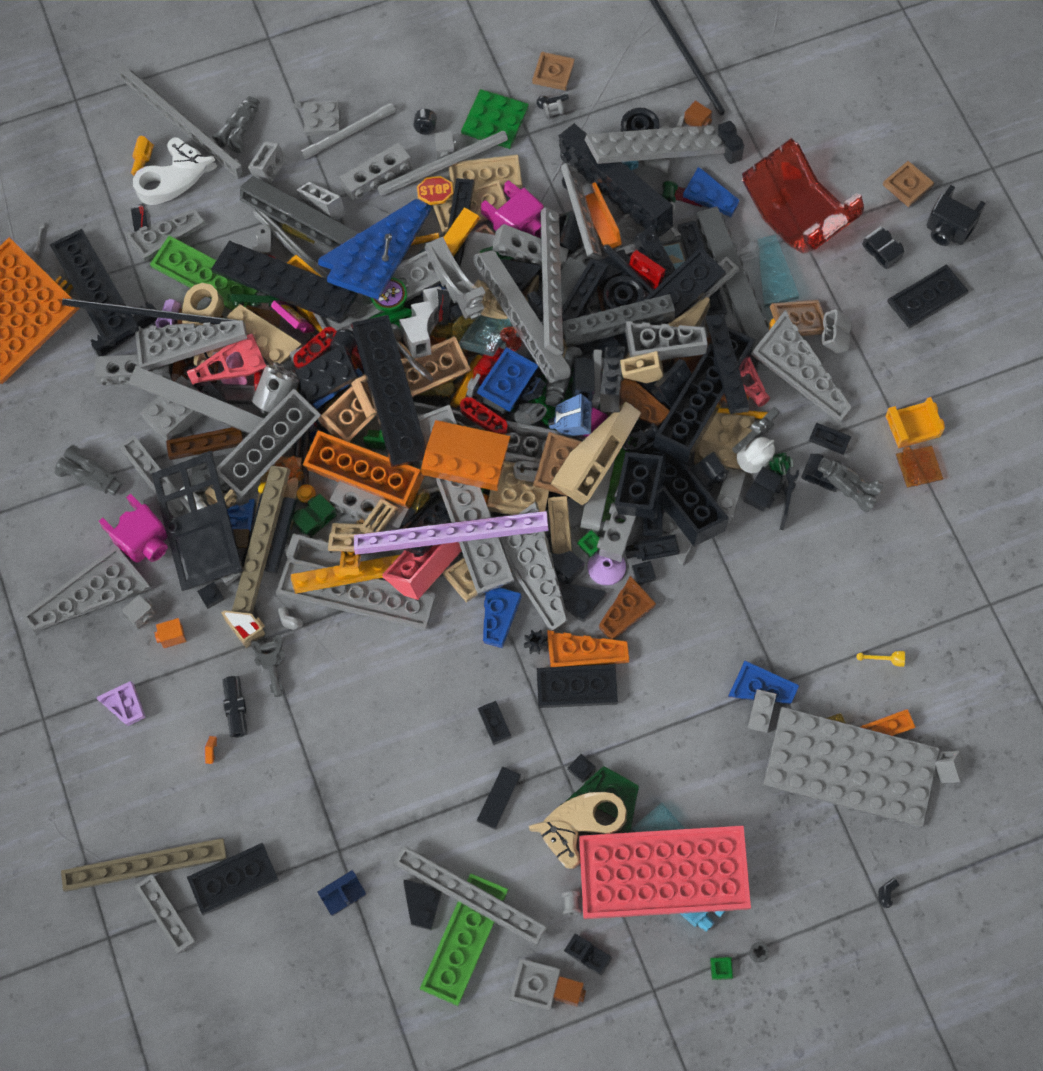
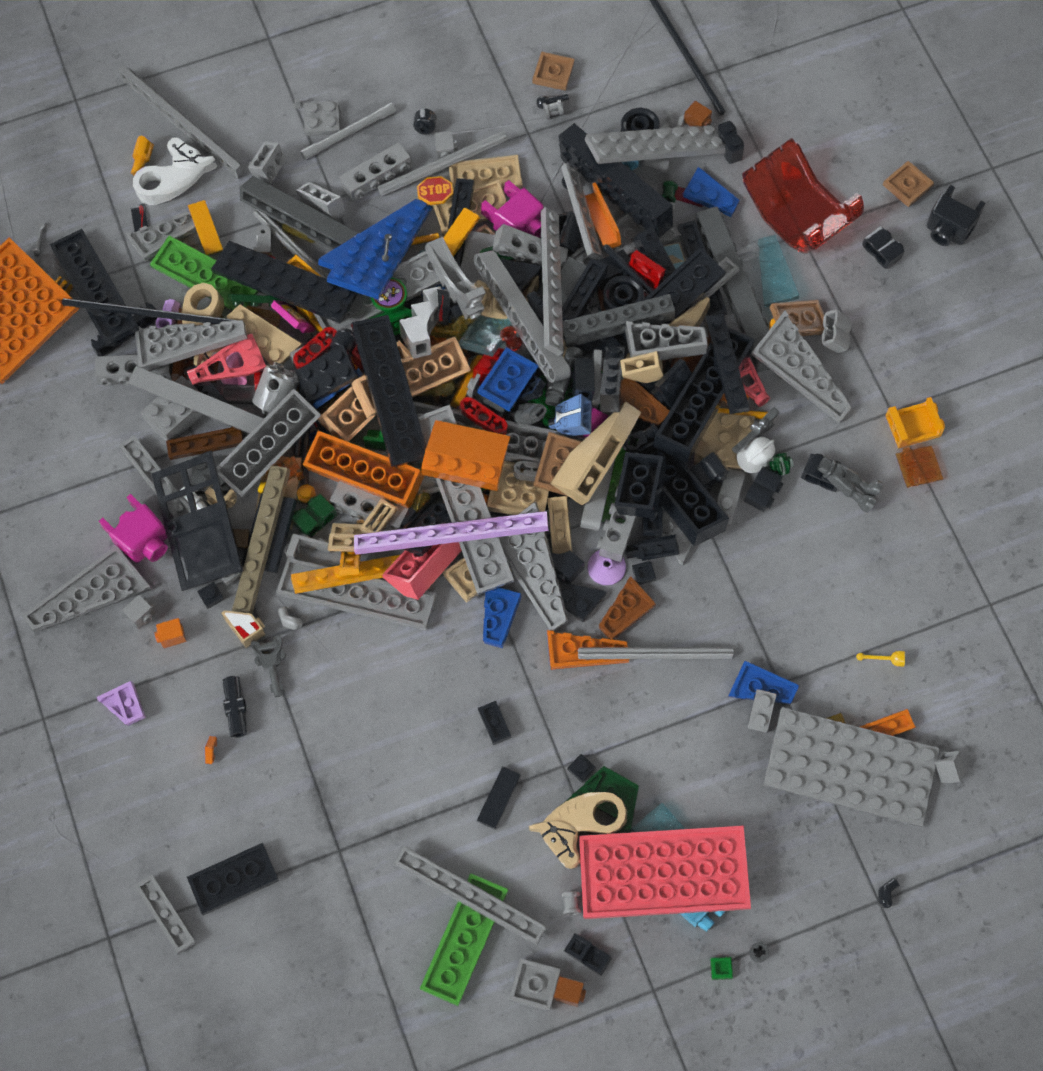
dark grey piece [54,444,122,496] -> none
dark tan plate [61,838,227,892] -> none
dark grey piece [212,96,260,153] -> none
blue wing [227,499,256,531] -> none
dark blue panel [317,870,366,916] -> none
flat silver piece [391,324,434,381] -> none
black wing [403,879,442,931] -> none
green plate [461,89,529,149] -> none
black gear [524,630,547,654] -> none
black plate [537,664,618,708] -> none
green plate [577,530,600,557] -> none
black flag [779,468,799,530] -> none
black plate [809,422,852,455] -> none
black tile [887,264,969,329] -> none
none -> light orange tile [188,200,223,256]
none -> light grey axle [578,647,733,659]

